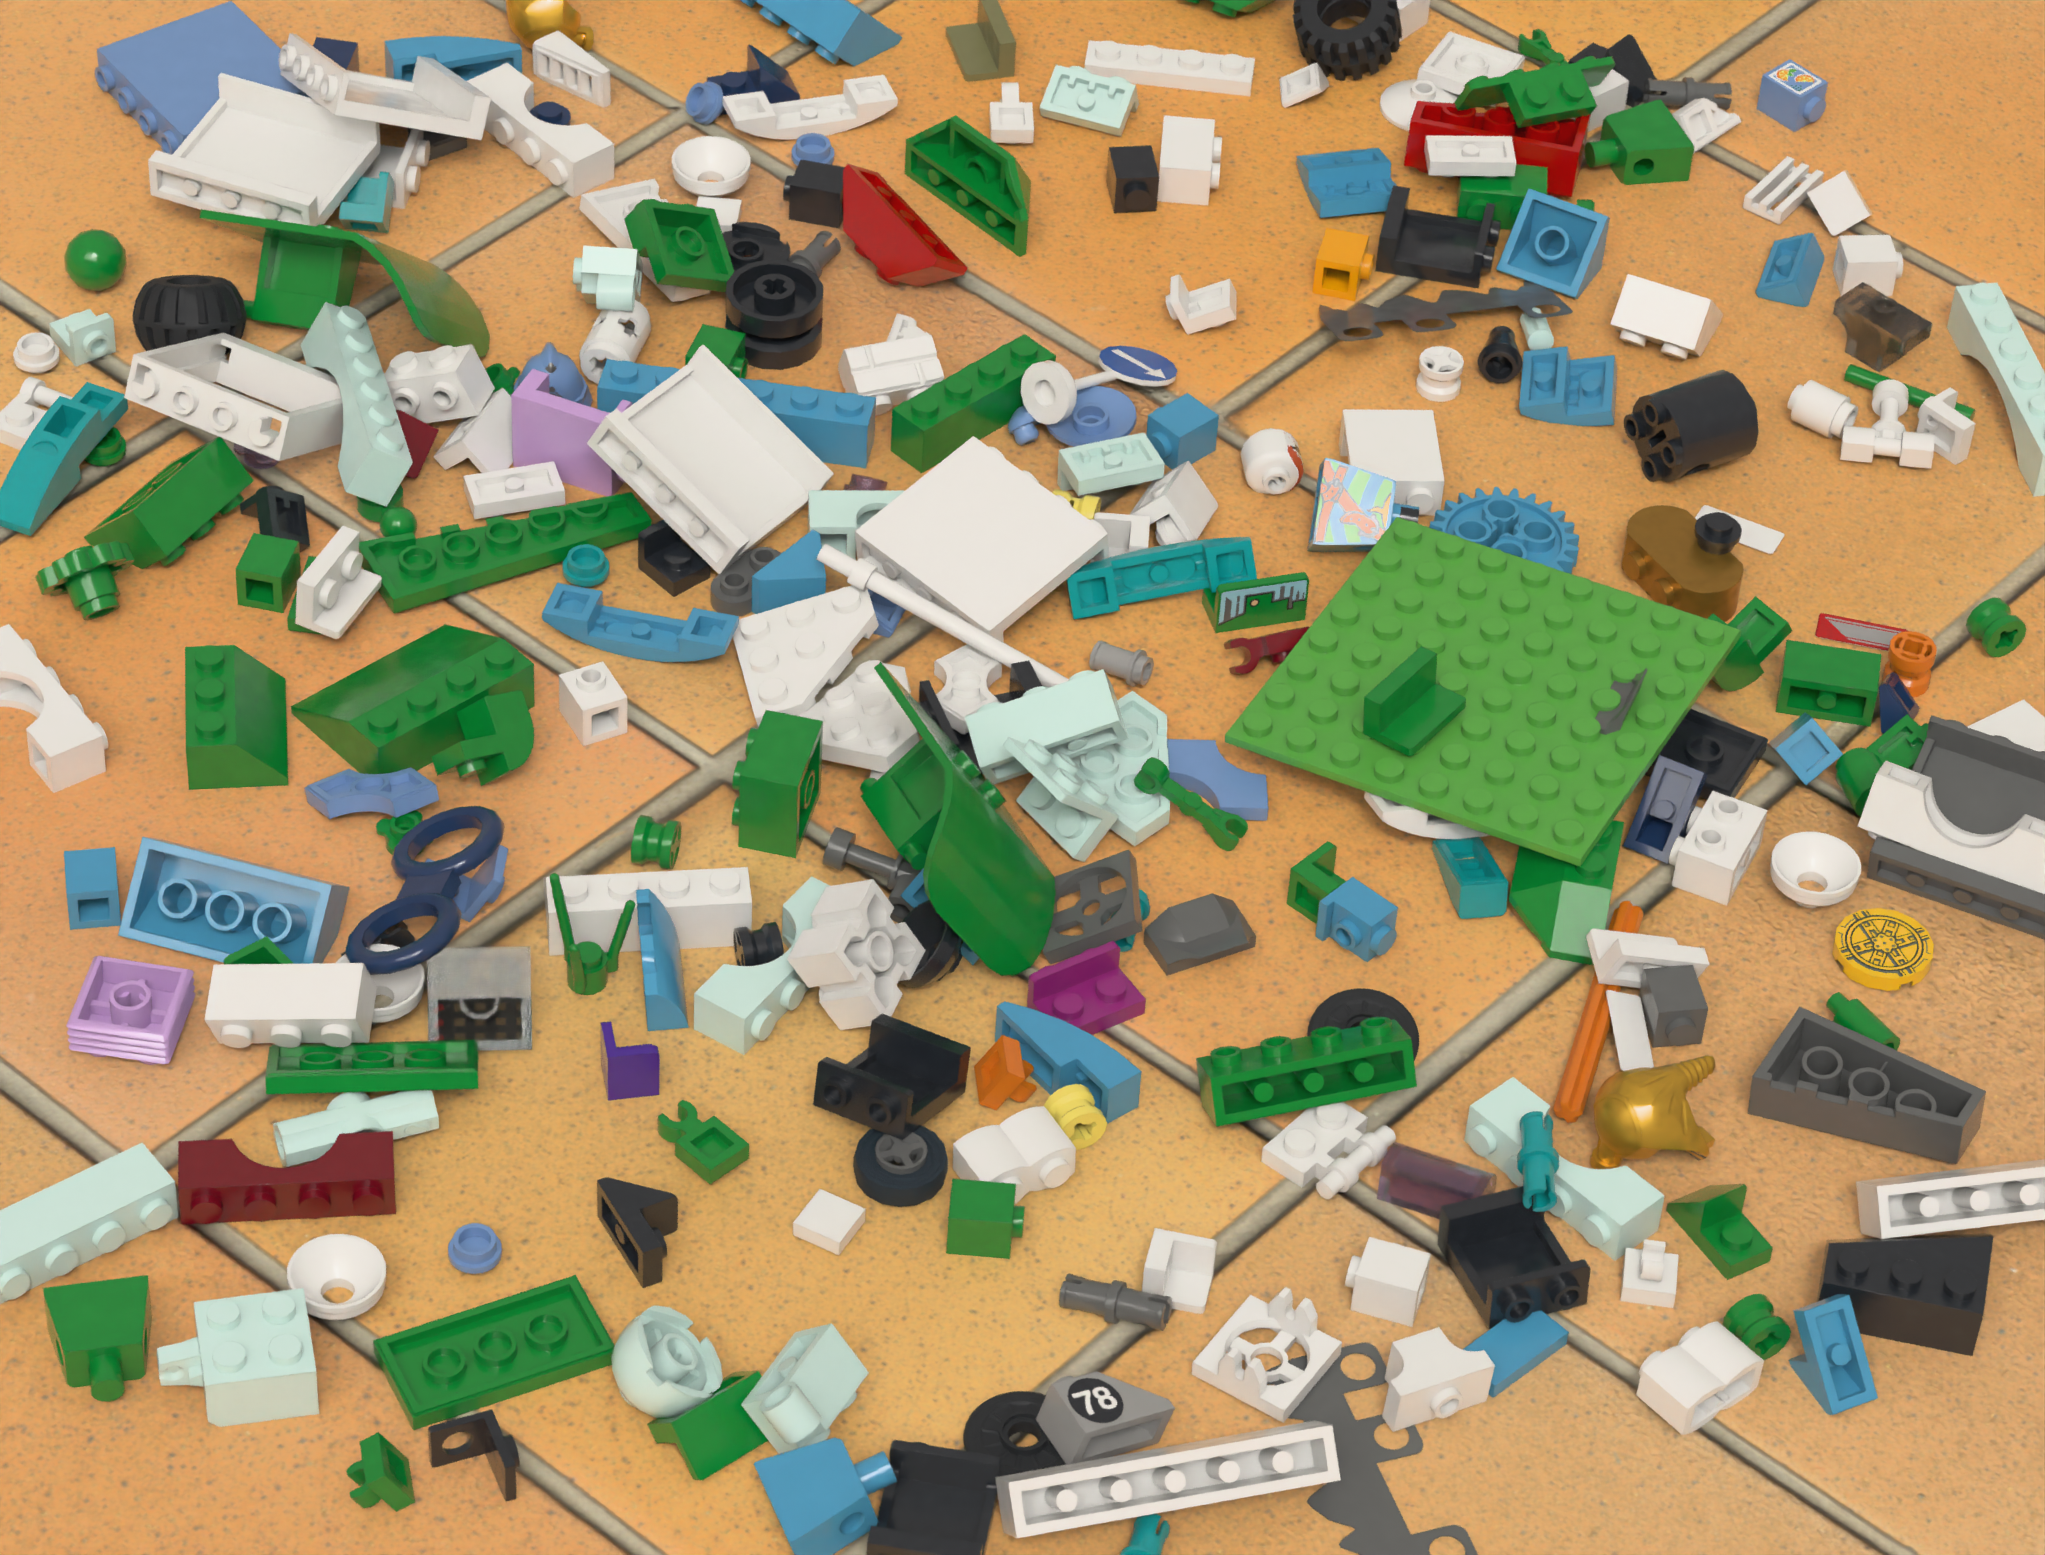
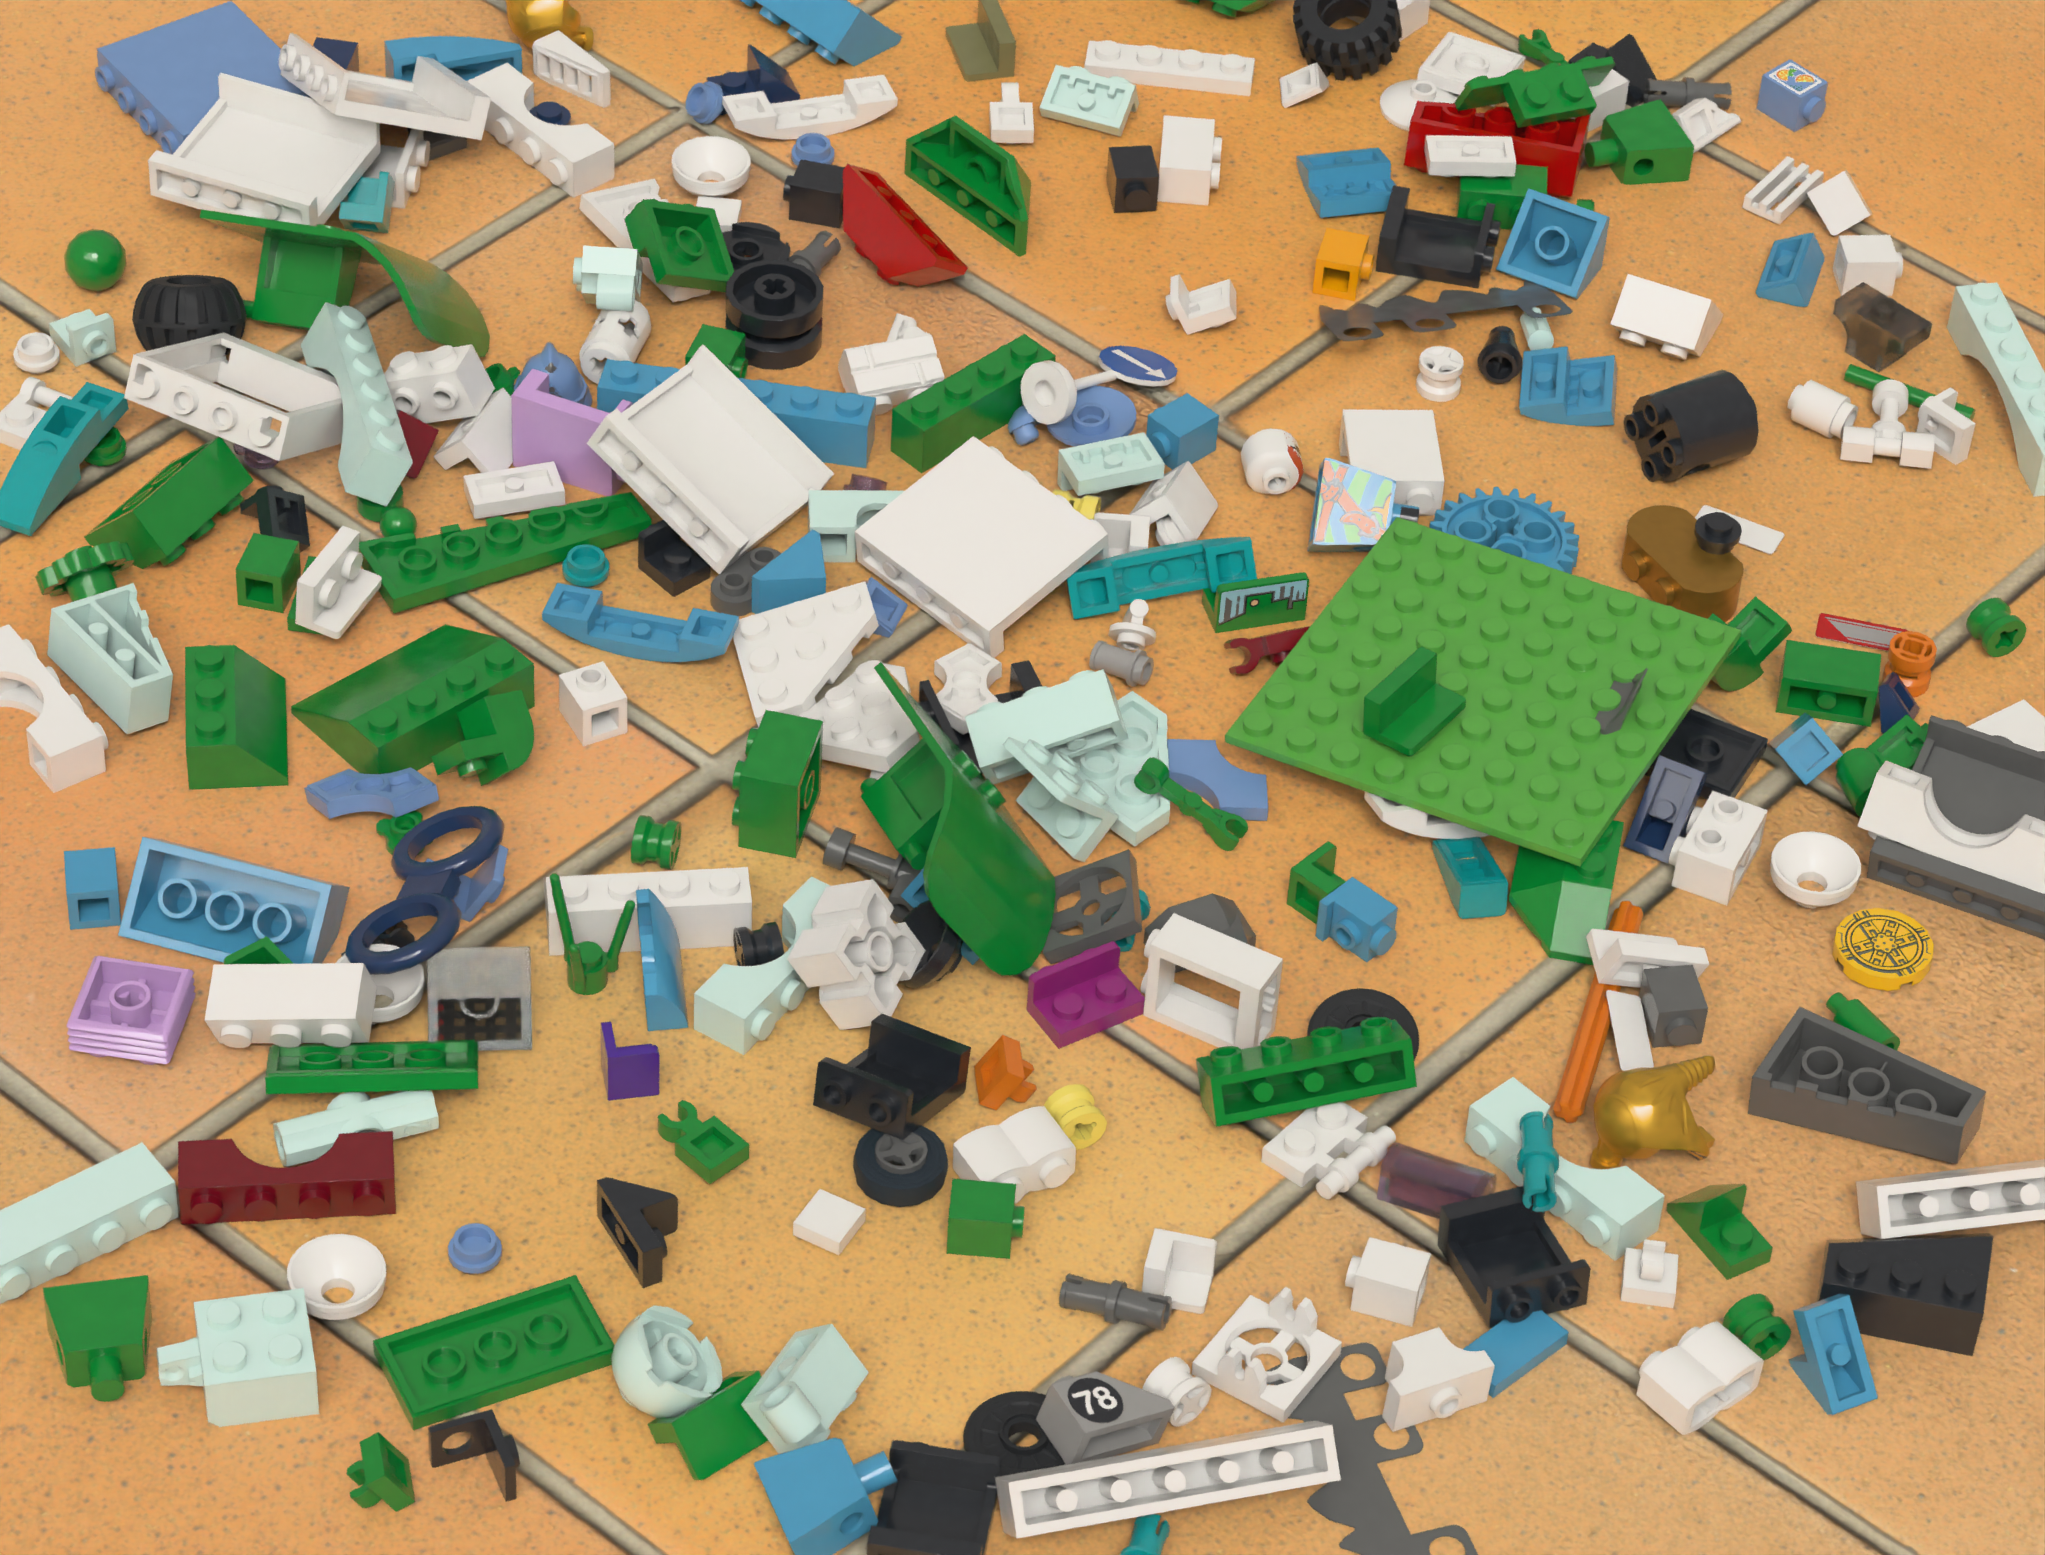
white bar [817,544,1069,687] -> none
dark azure slope [995,1002,1142,1124] -> none
none -> light aqua wedge [47,583,173,734]
none -> white plate [1108,599,1156,651]
none -> white window [1141,913,1283,1049]
none -> white wheel [1142,1357,1212,1427]

